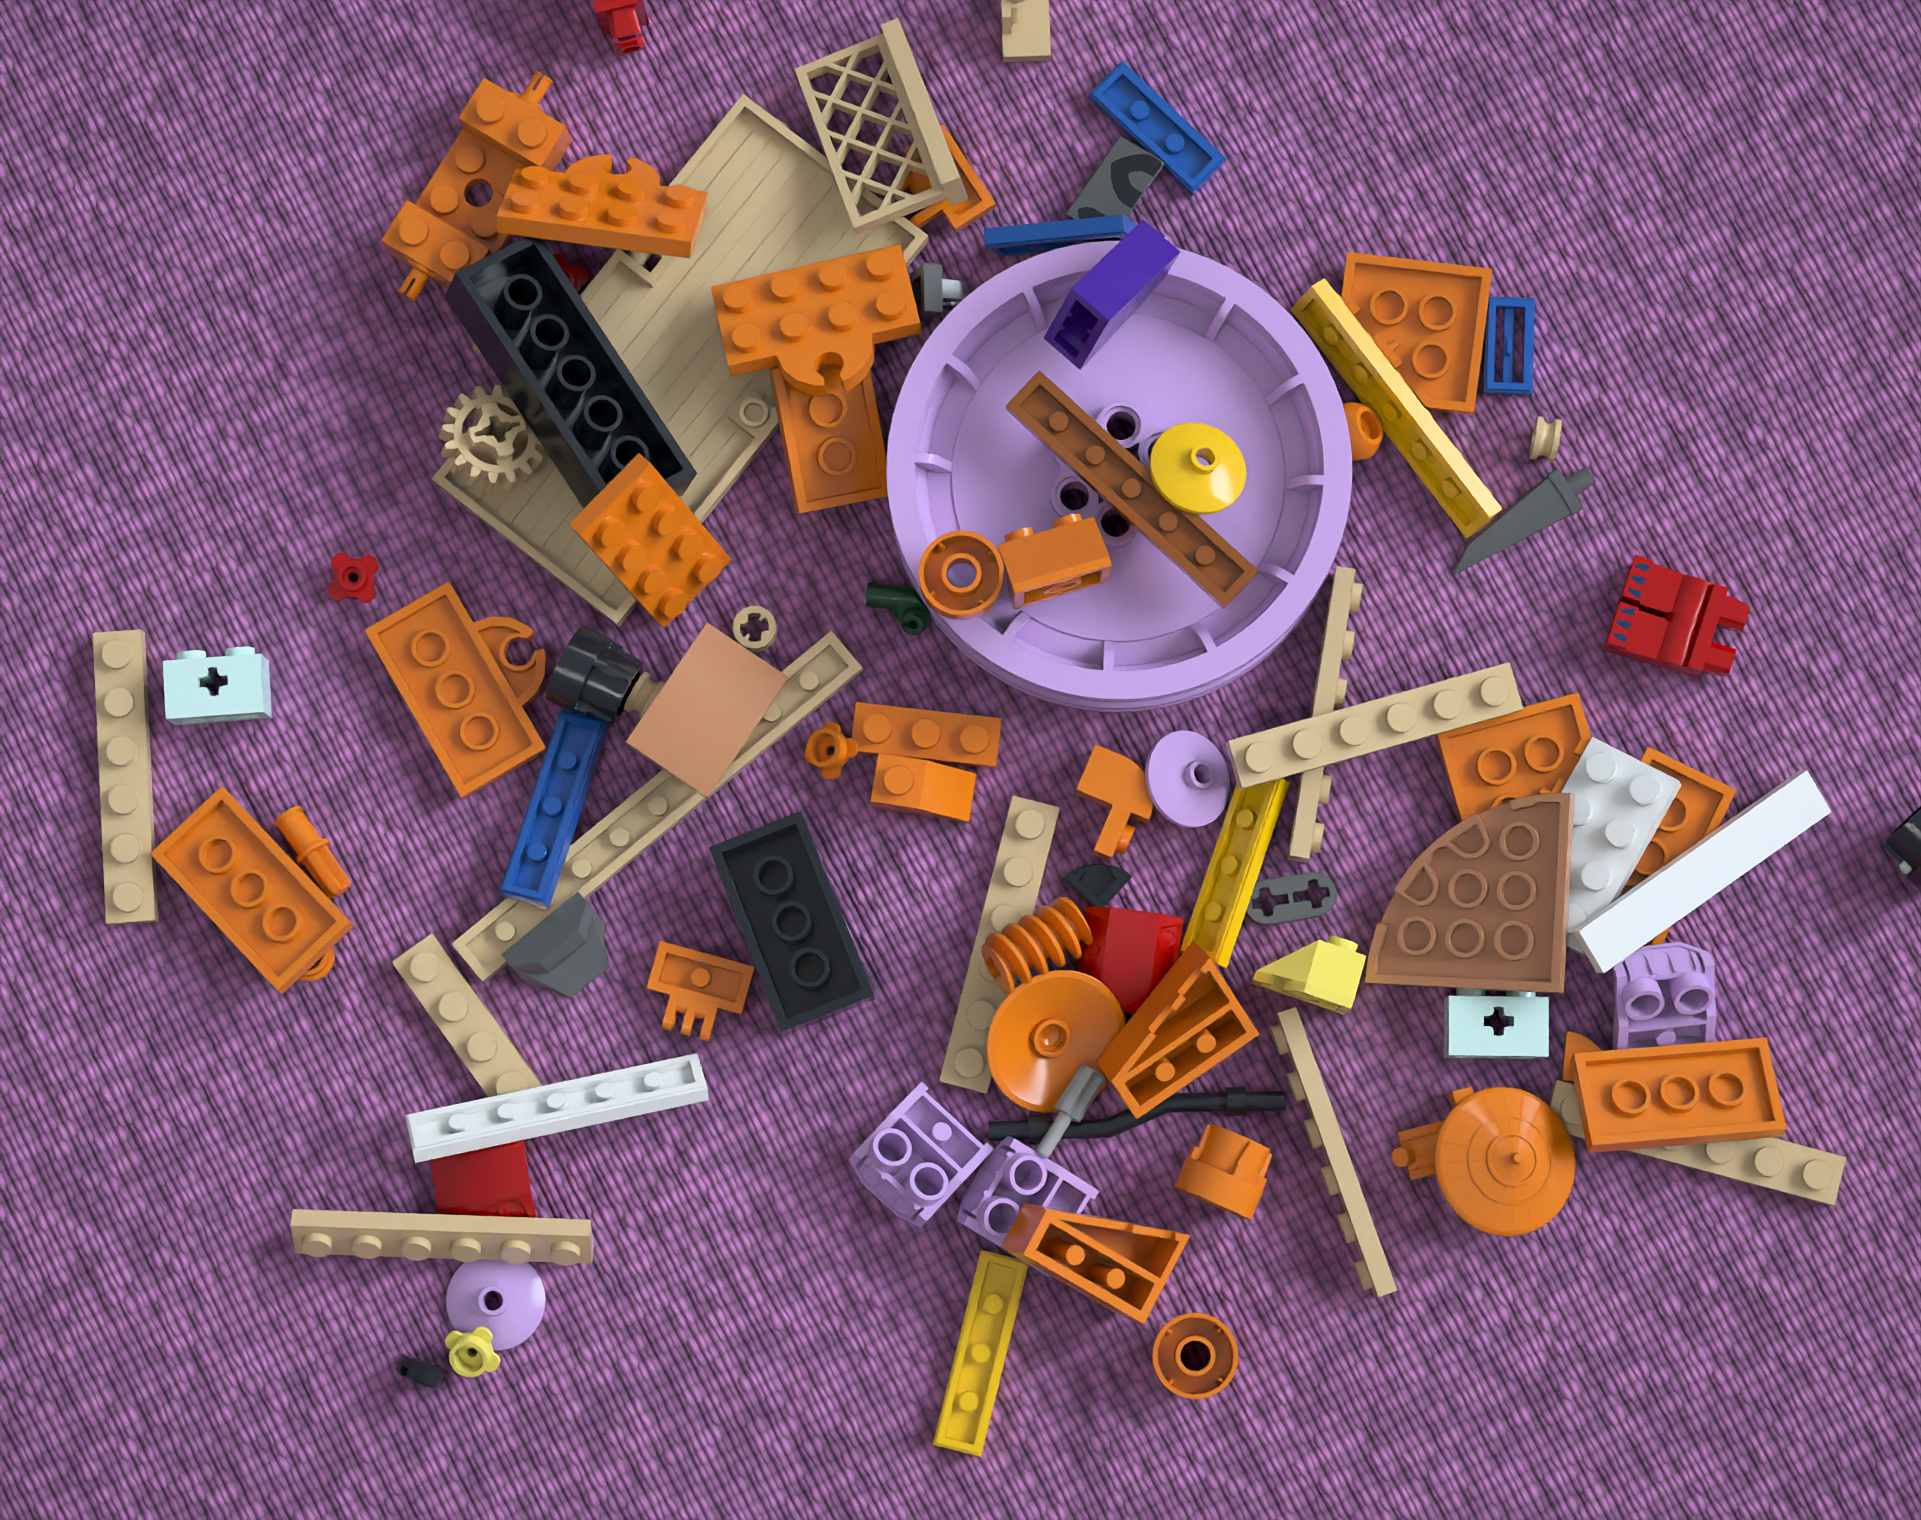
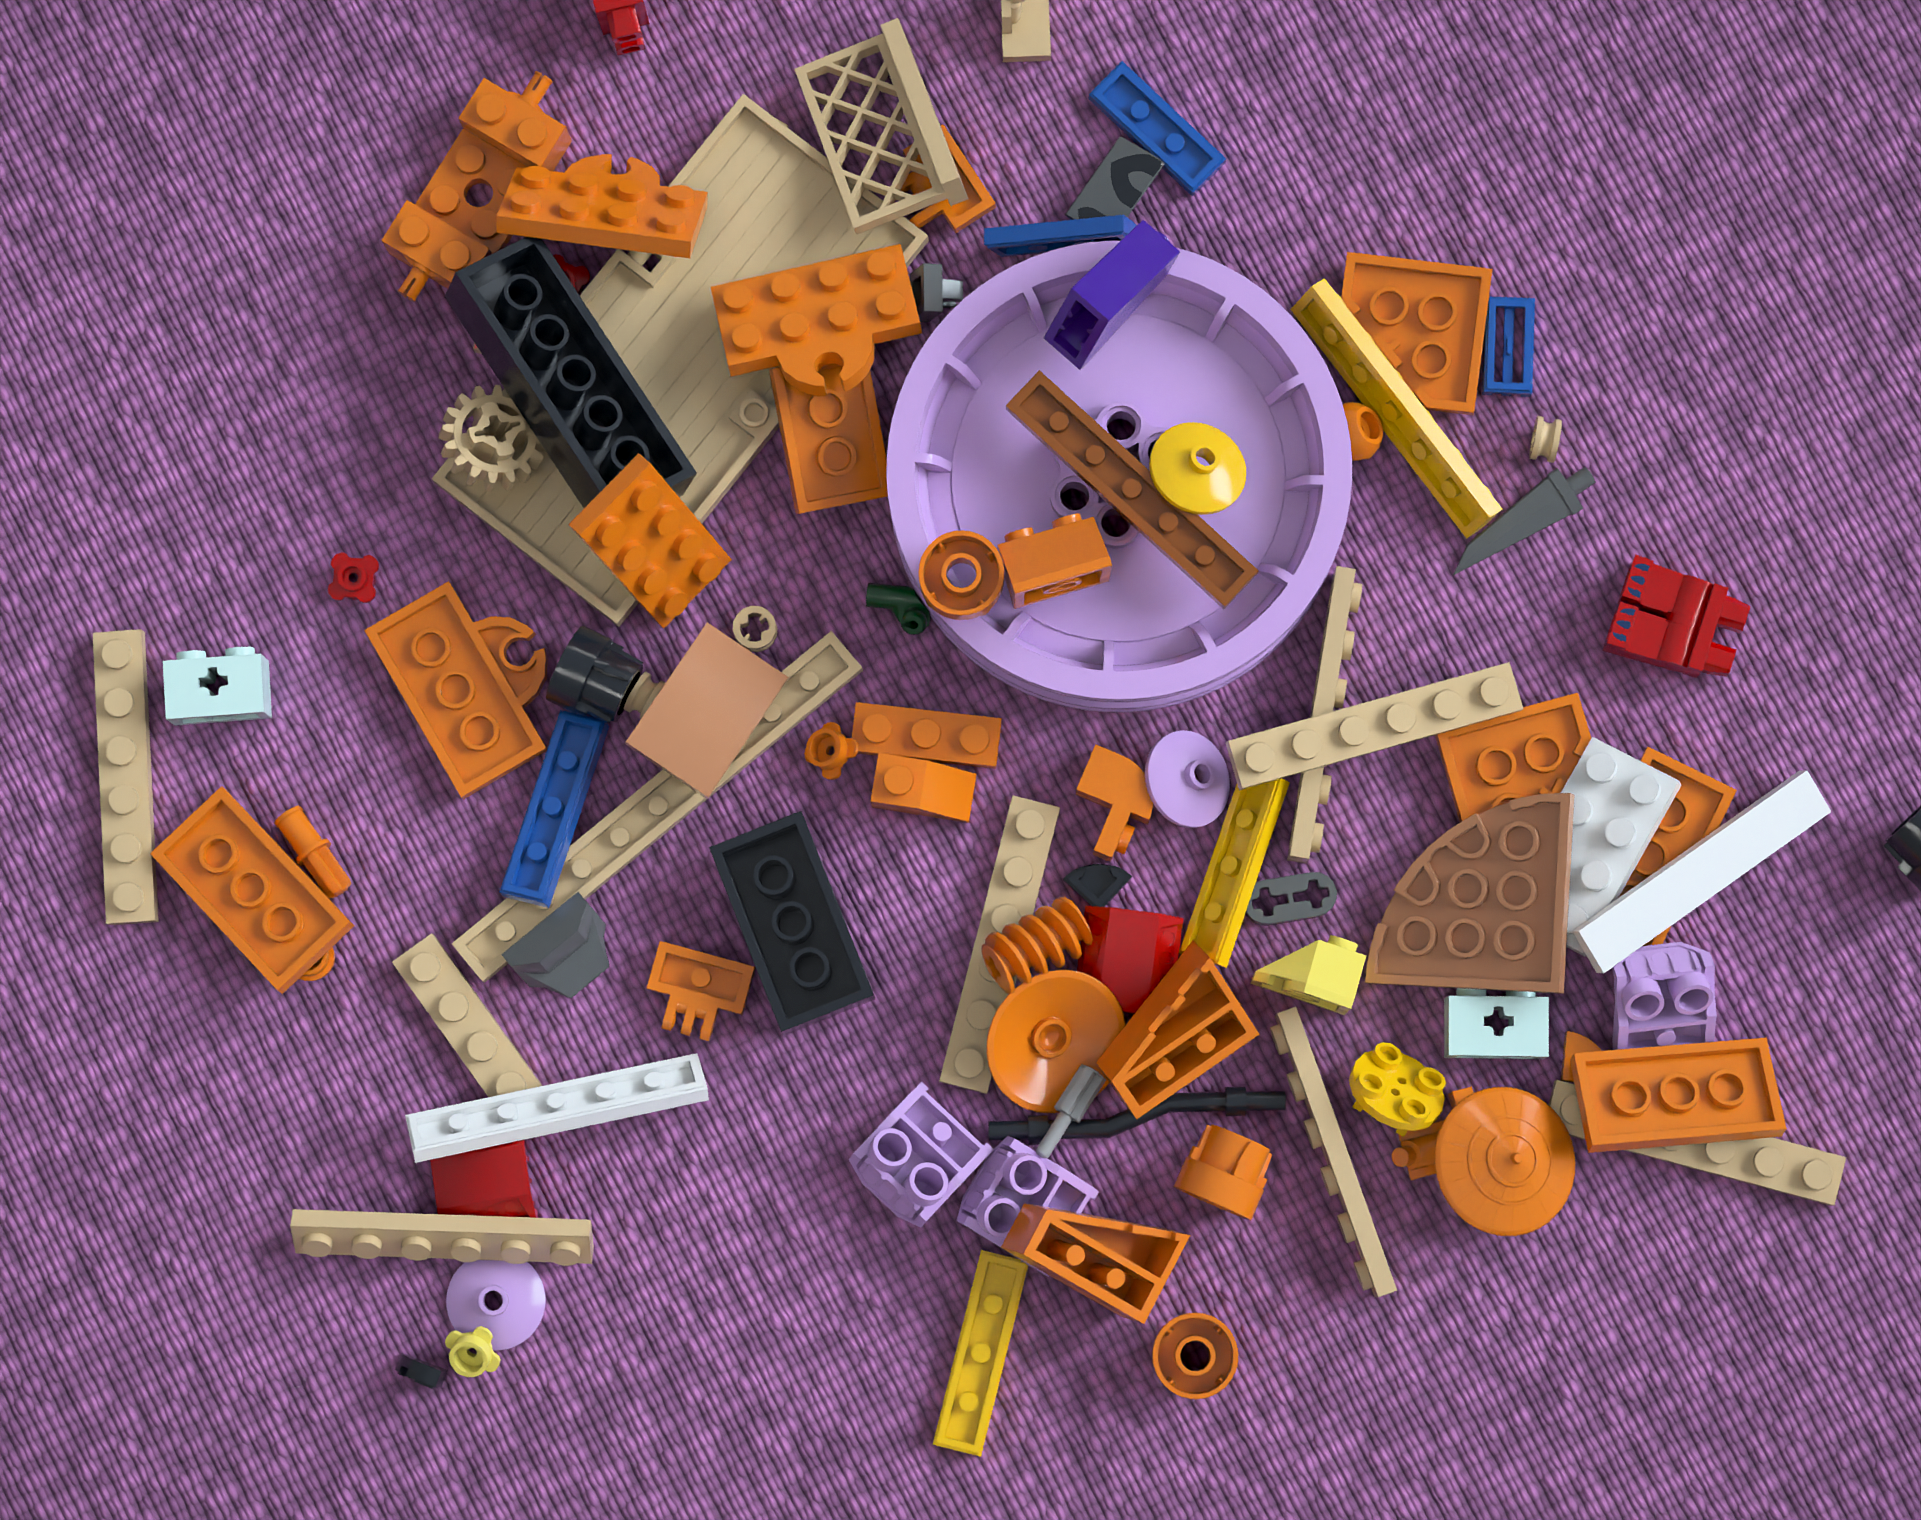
none -> yellow plate [1349,1042,1446,1137]

